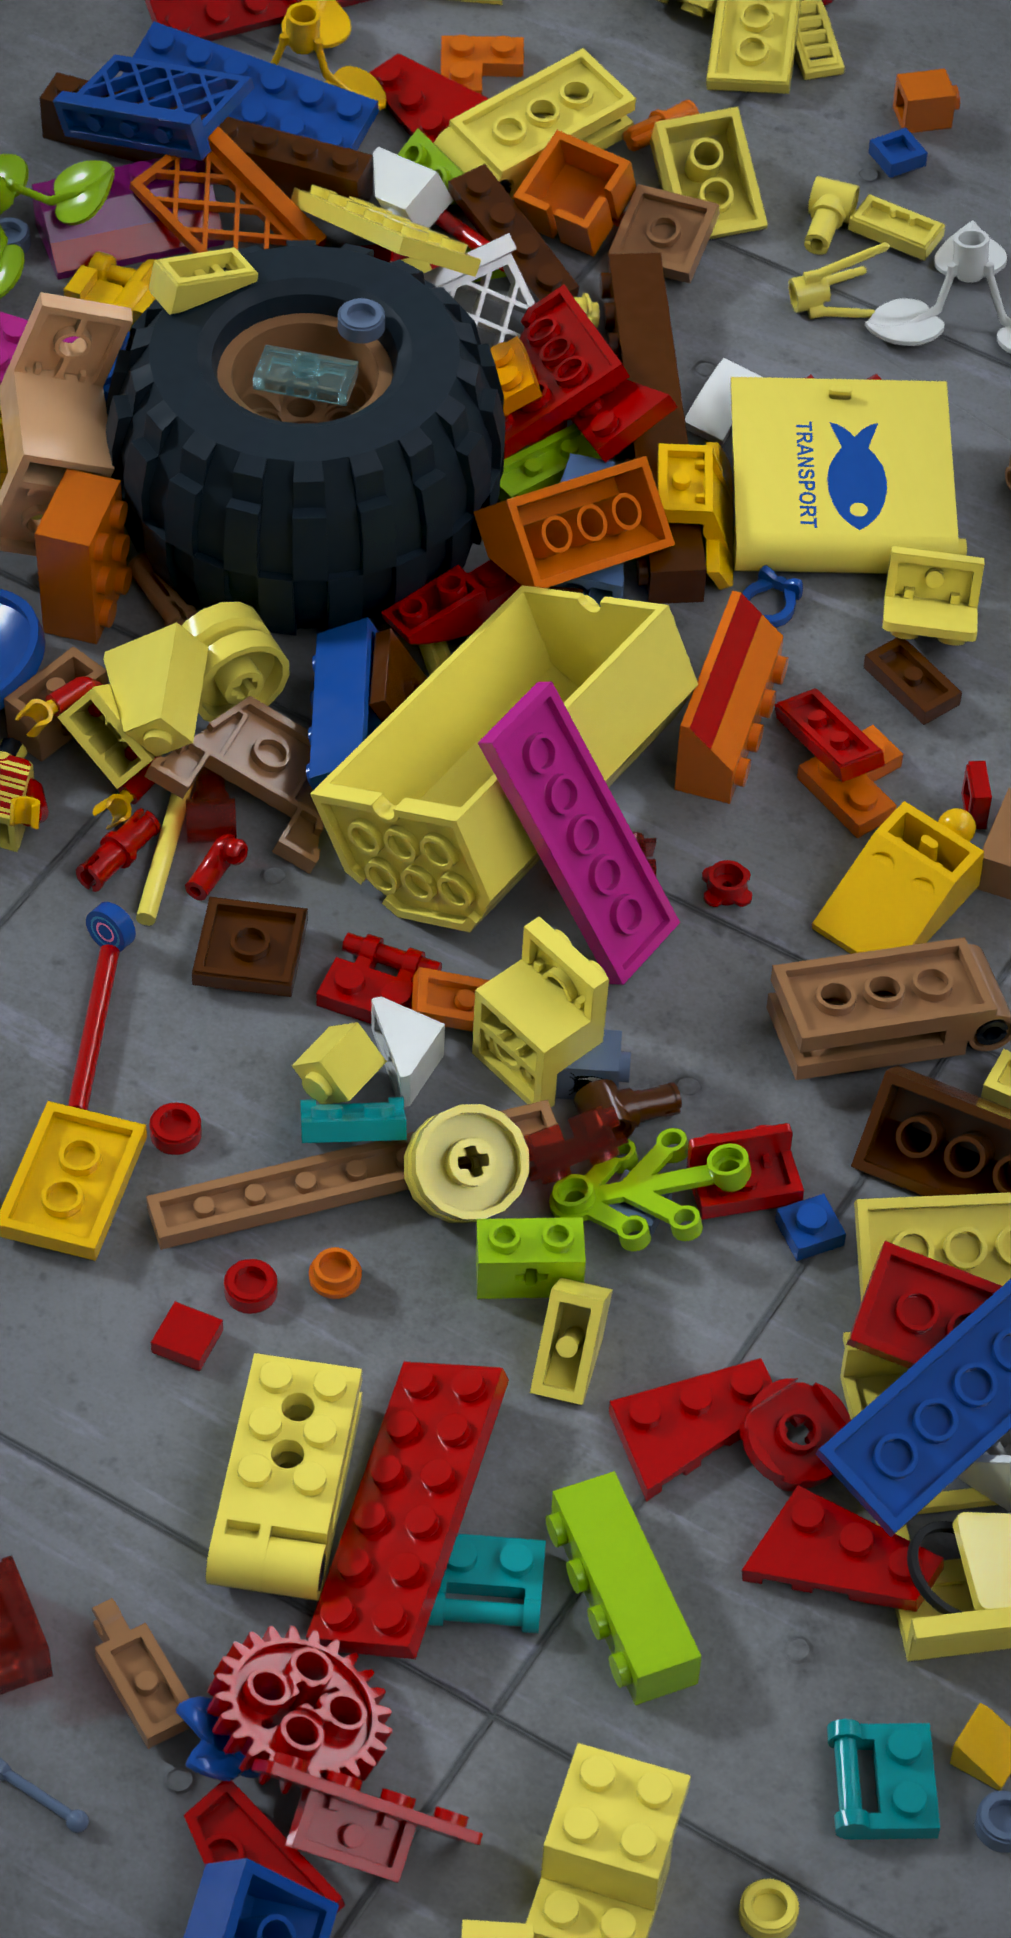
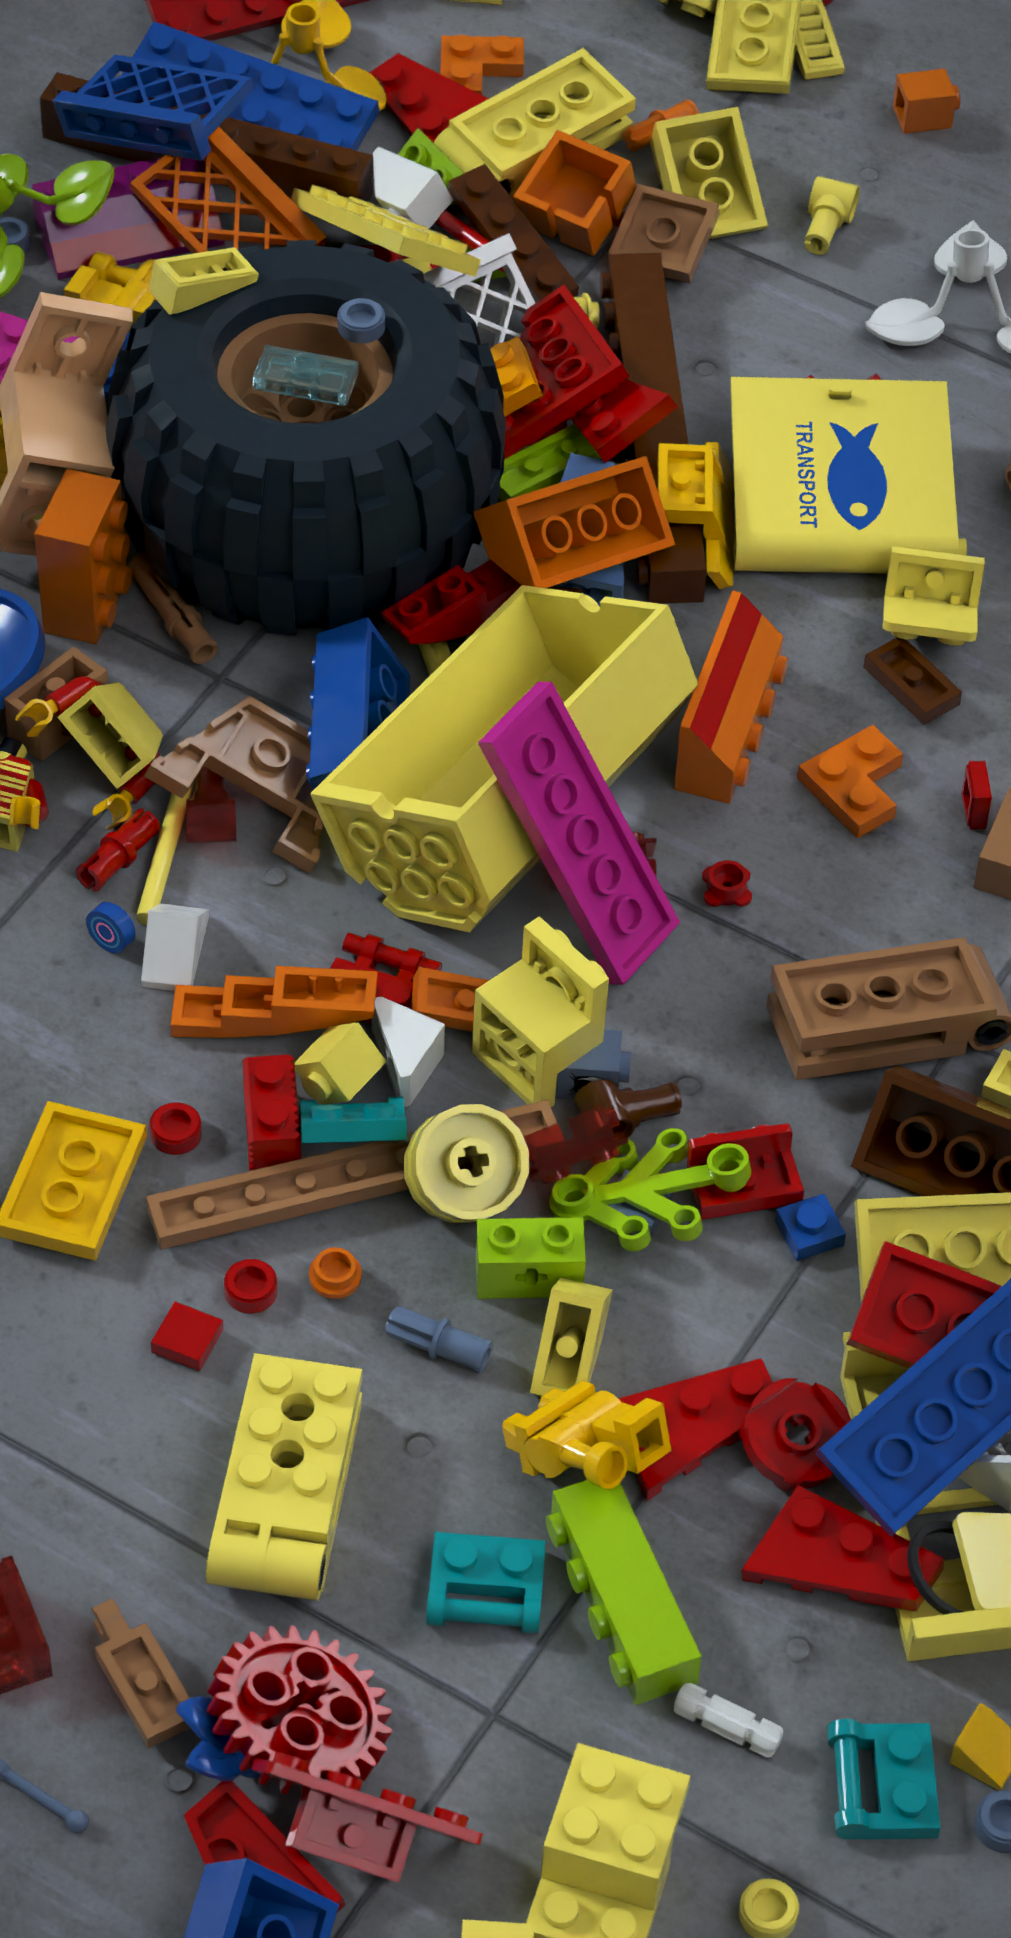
red bar [68,944,120,1110] -> none
light yellow slope [103,622,209,757] -> none
light yellow wheel [182,602,290,722] -> none
red arm [185,834,248,901] -> none
reddish brown plate [192,897,308,997] -> none
red plate [305,1361,509,1659] -> none
reddish brown plate [369,628,427,722] -> none
white slope [685,358,762,447] -> none
blue piece [742,565,803,628] -> none
red tile [774,688,885,783] -> none
light yellow plant [788,242,889,319] -> none
yellow slope [812,801,984,954] -> none
light yellow plate [848,194,945,261] -> none
blue plate [868,128,928,178] -> none
none -> white slope [141,903,209,991]
none -> orange slope [170,965,378,1038]
none -> red brick [242,1054,301,1171]
none -> sand blue axle [385,1307,494,1373]
none -> yellow hips [502,1380,671,1489]
none -> white axle [674,1683,783,1757]

